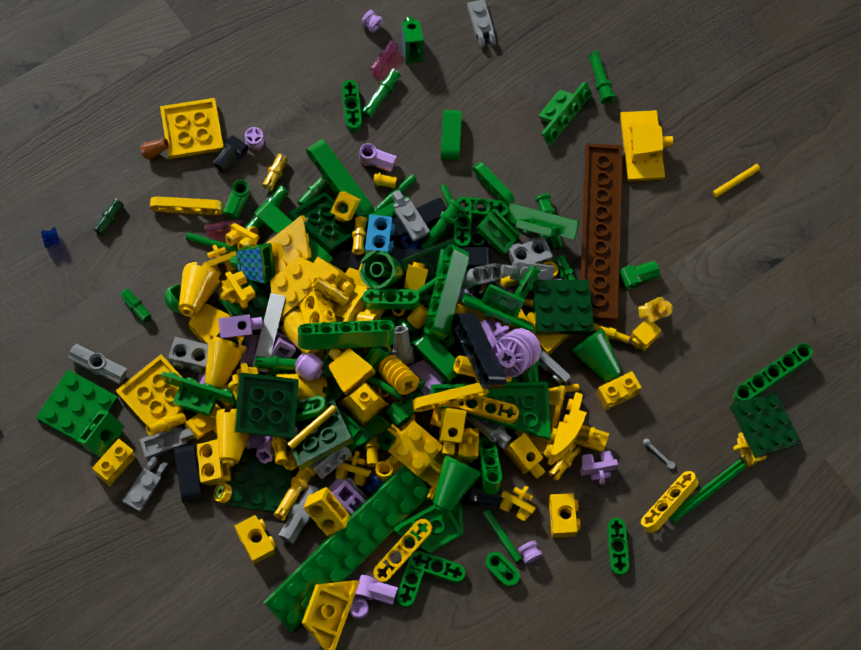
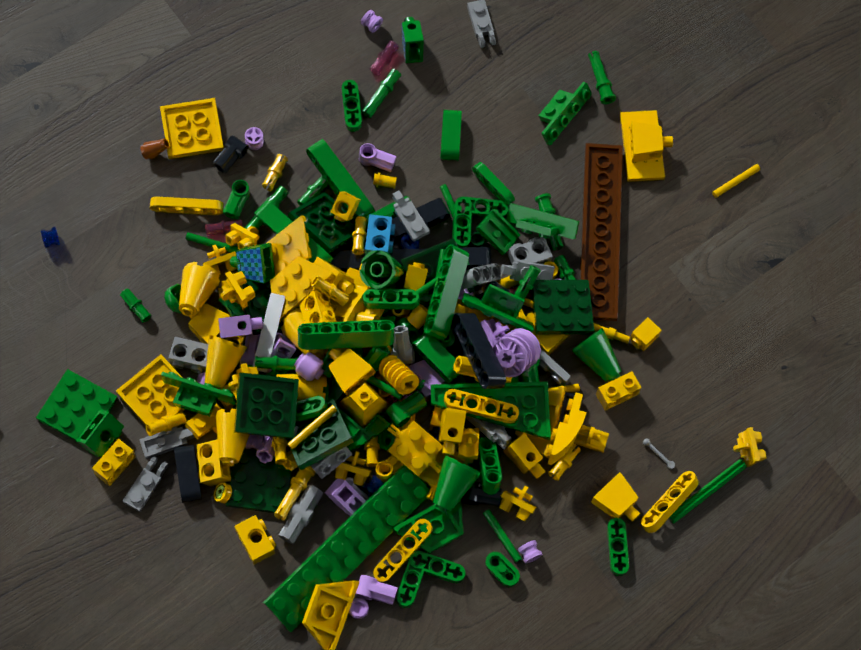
light grey piece [68,344,128,385] -> none
dark green pin [93,198,124,236] -> none
yellow brick [303,487,350,536] -> none
green bar [374,174,417,212] -> none
yellow beam [412,383,489,412] -> none
green pin [419,199,466,249] -> none
yellow brick [549,493,580,538] -> none
lavender hips [580,451,618,485] -> none
green piece [619,261,660,290] -> none
yellow hips [638,297,673,322] -> none
dark green plate [729,392,802,458] -> none
green beam [732,343,813,403] -> none
none -> yellow torso [591,472,641,522]

